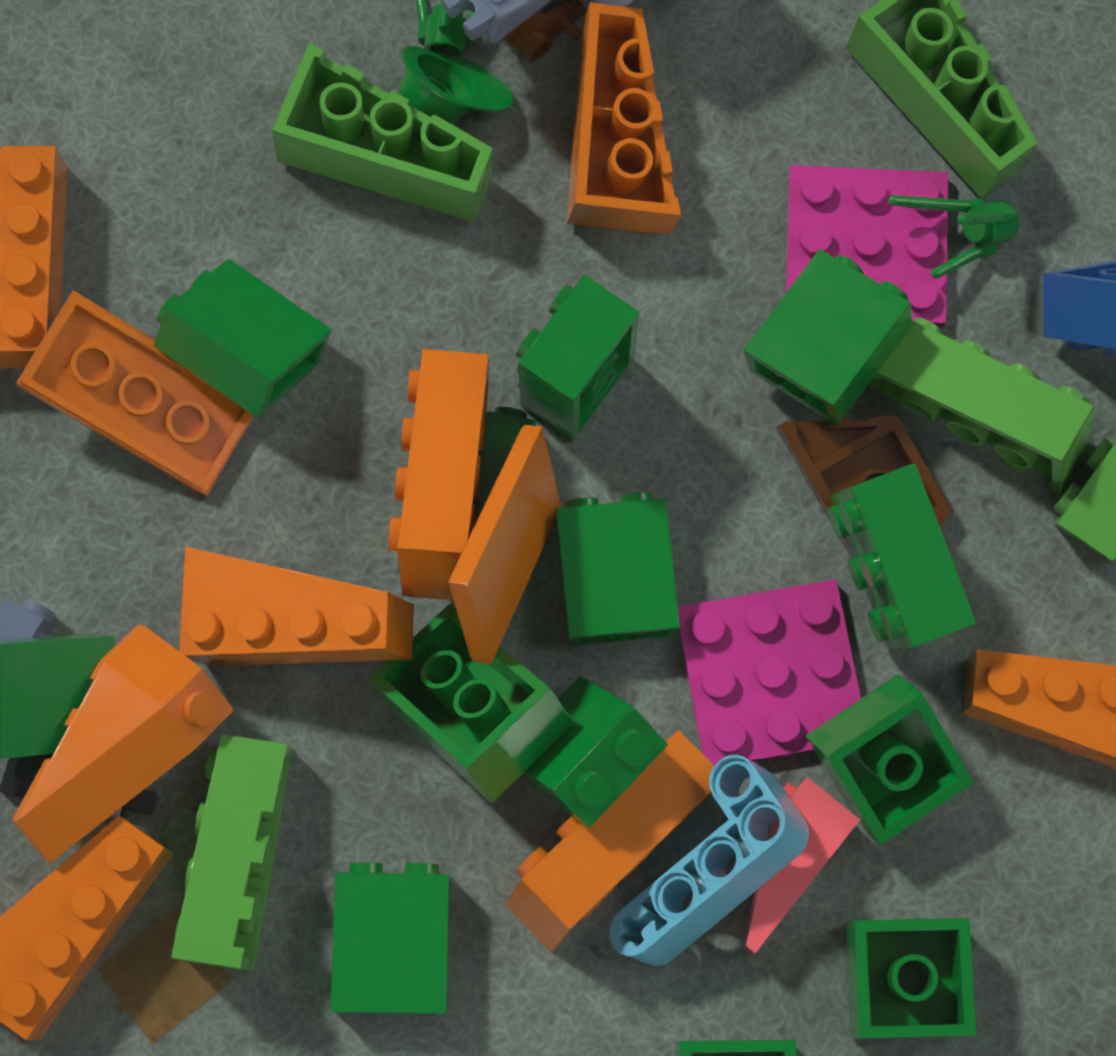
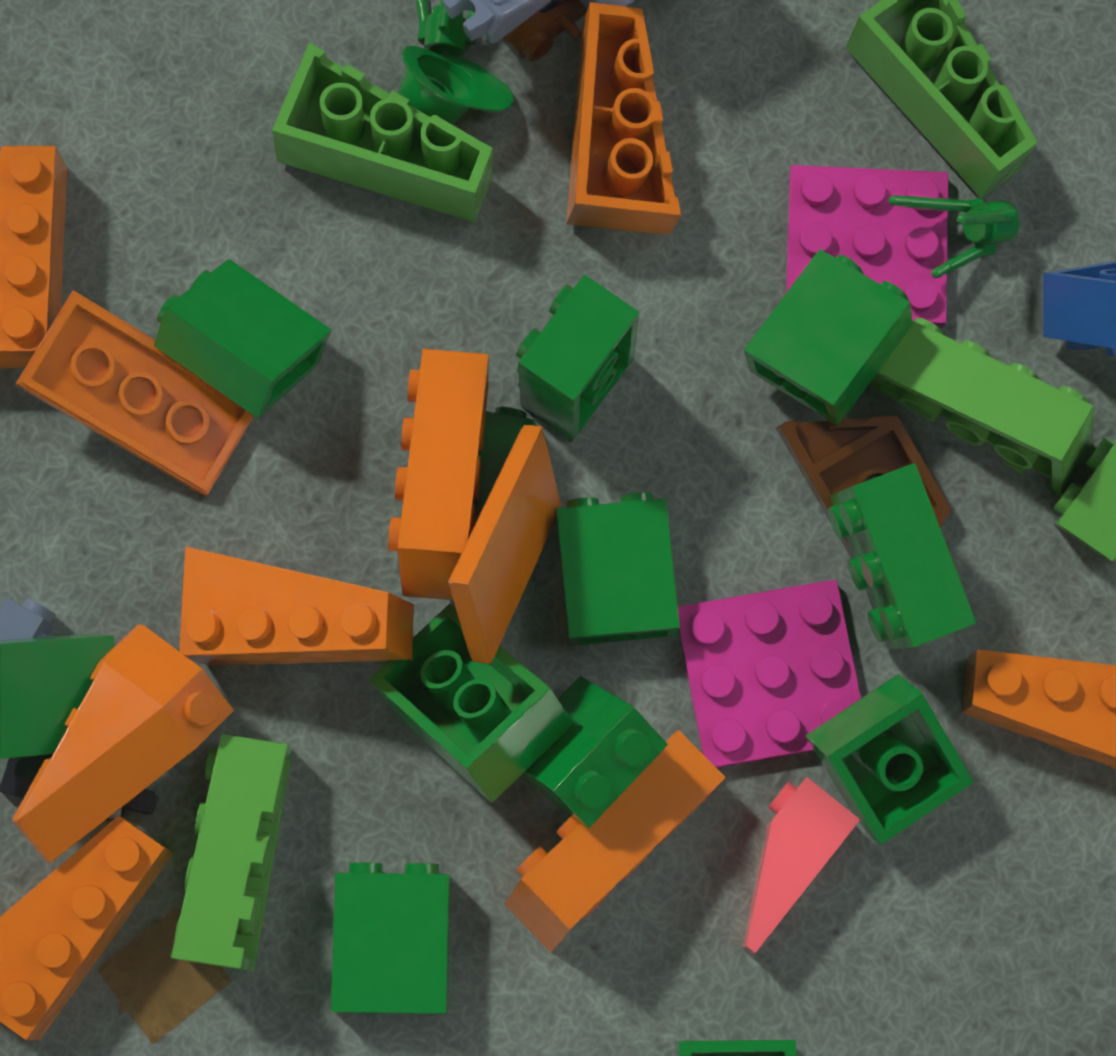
medium azure beam [610,755,809,966] -> none
green brick [846,918,976,1038] -> none

